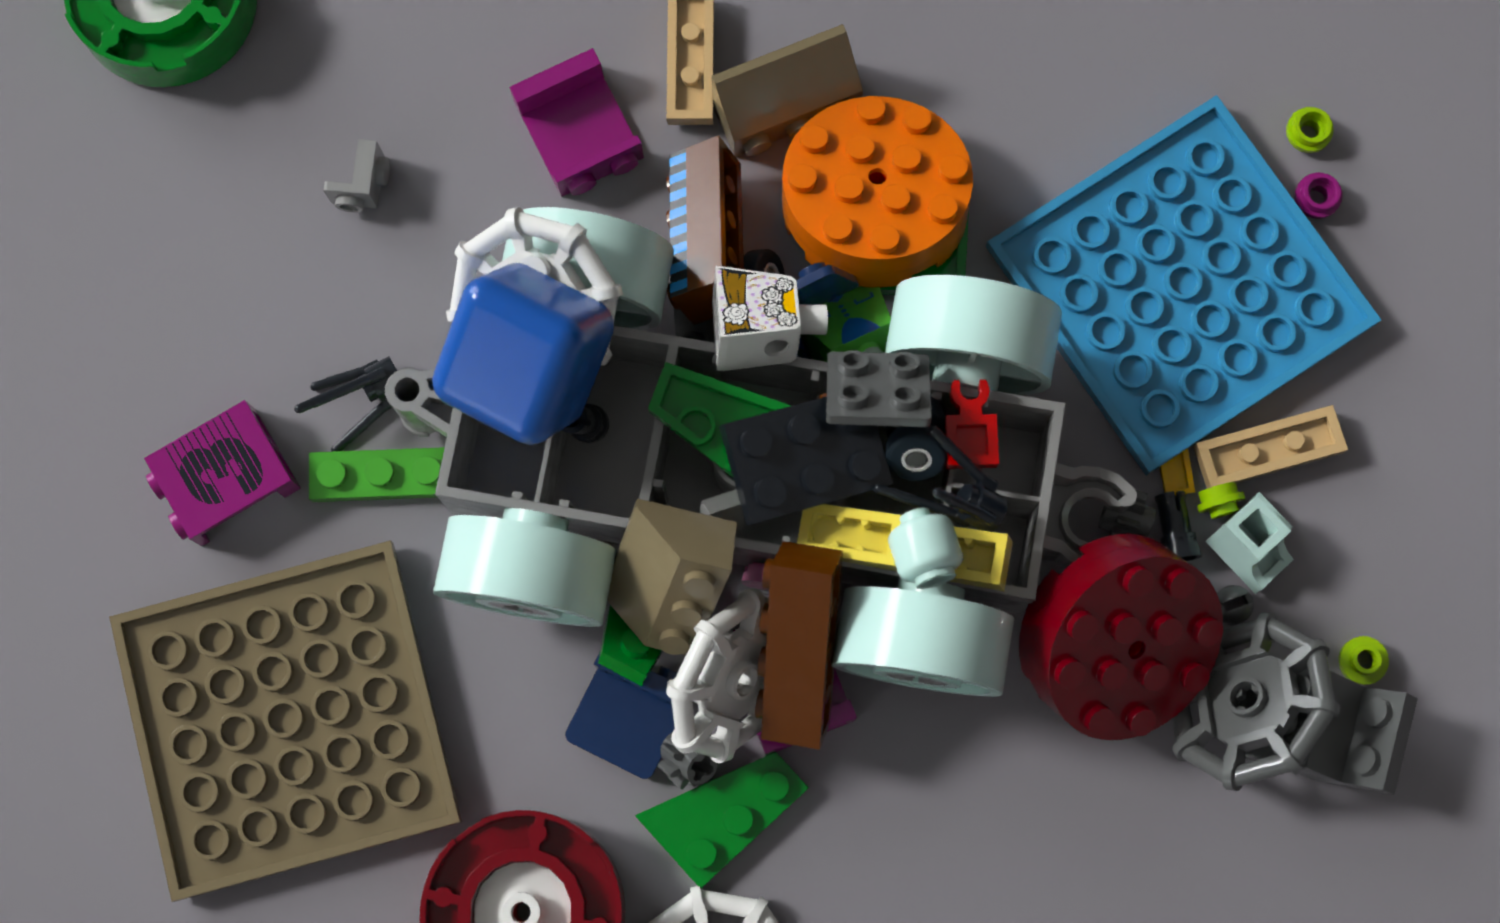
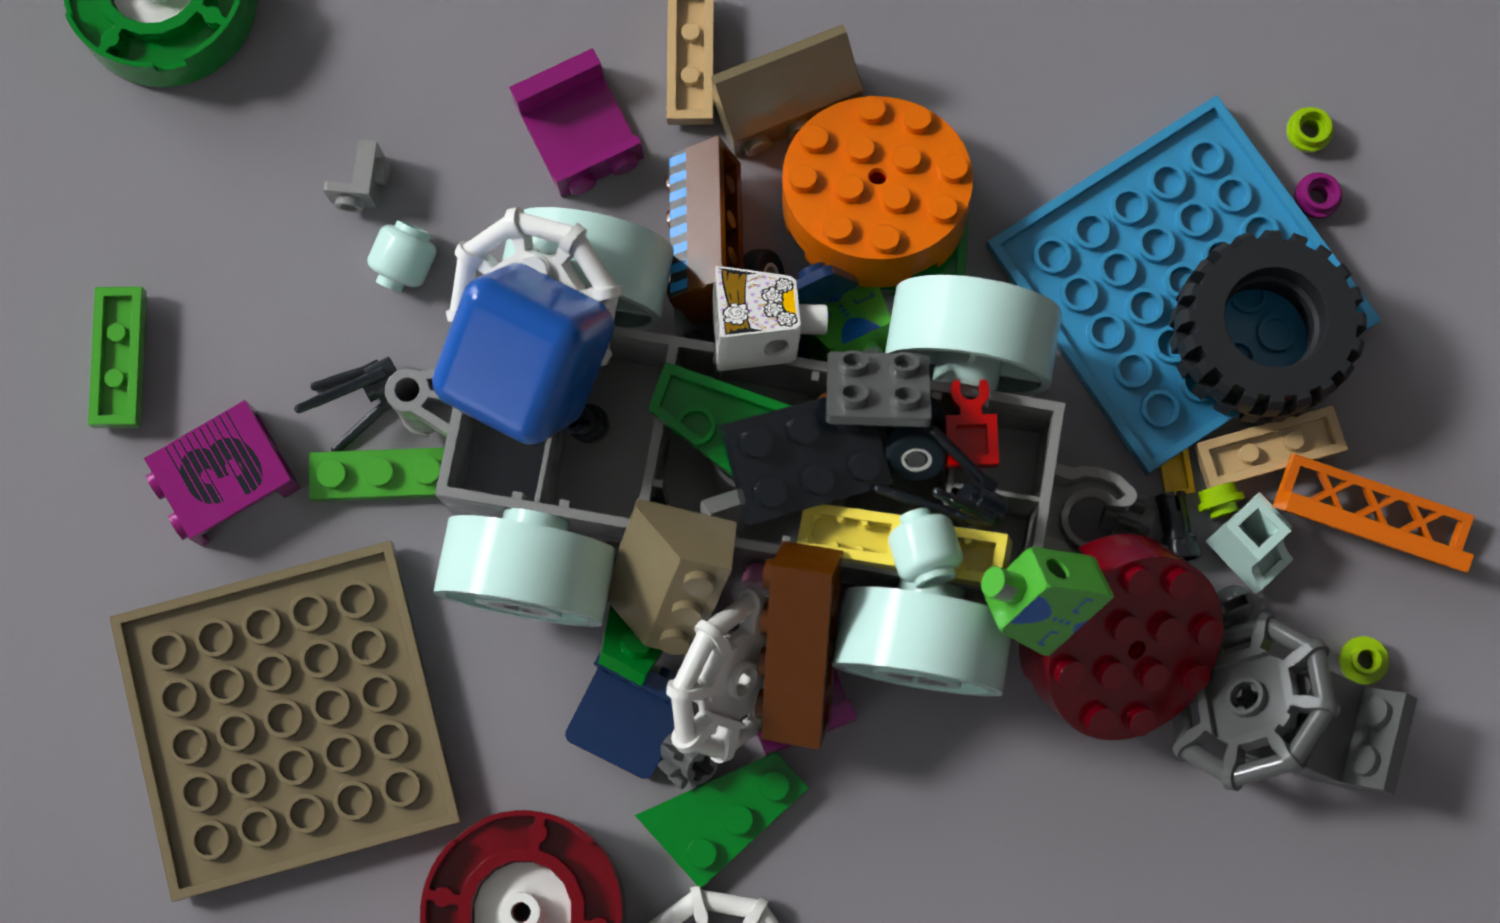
none -> bright green plate [88,286,147,428]
none -> light aqua head [367,220,437,293]
none -> bright green torso [981,547,1114,657]
none -> black tyre [1169,230,1367,423]
none -> orange fence [1272,453,1475,573]

